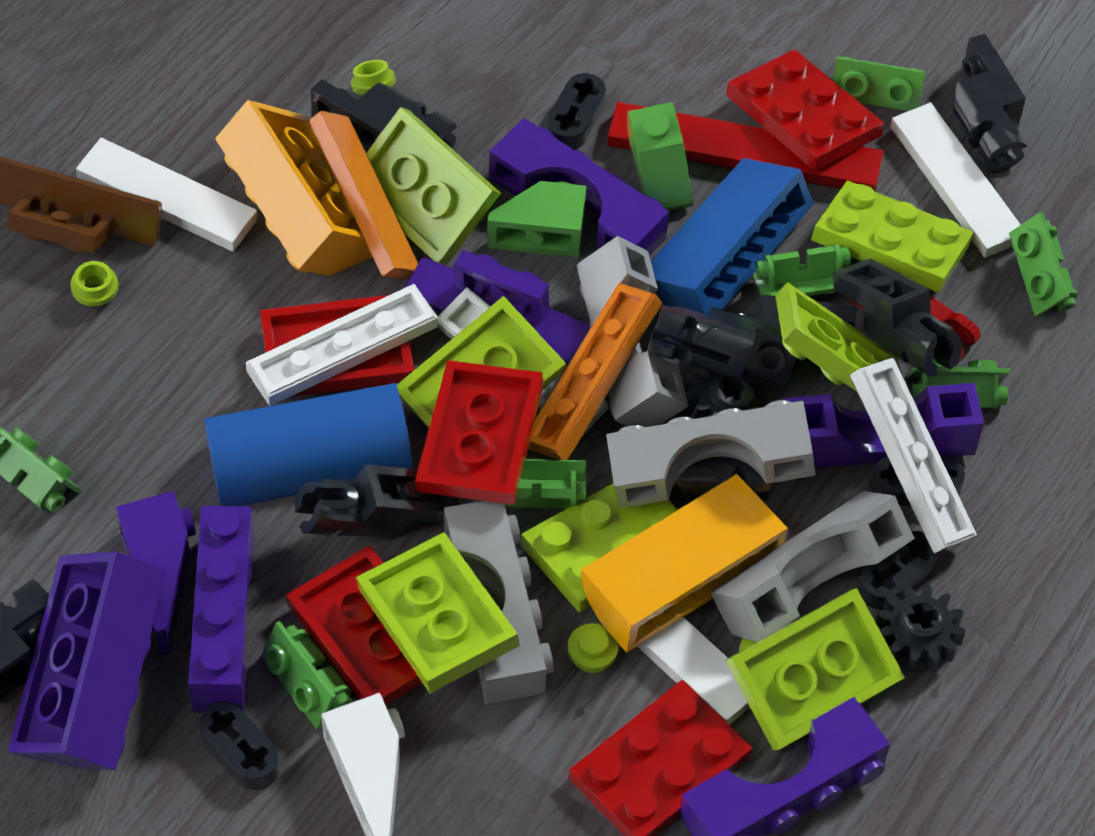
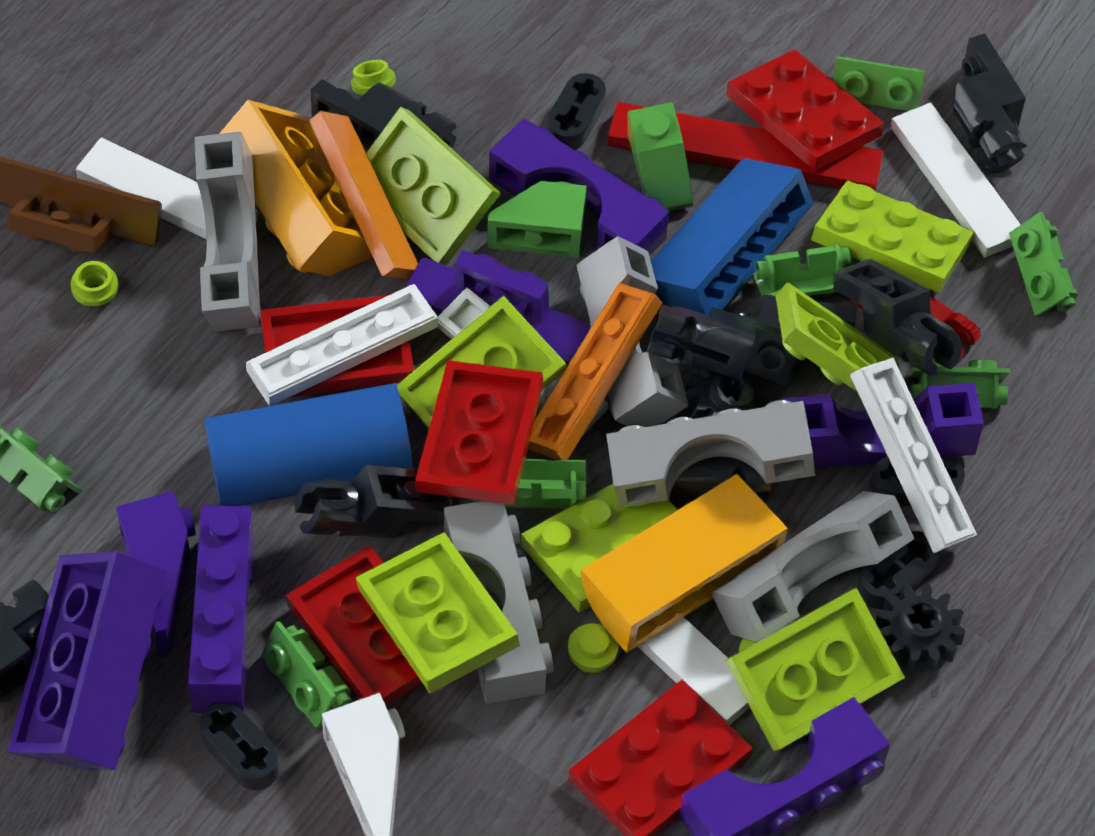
none -> light grey arch [195,131,261,332]

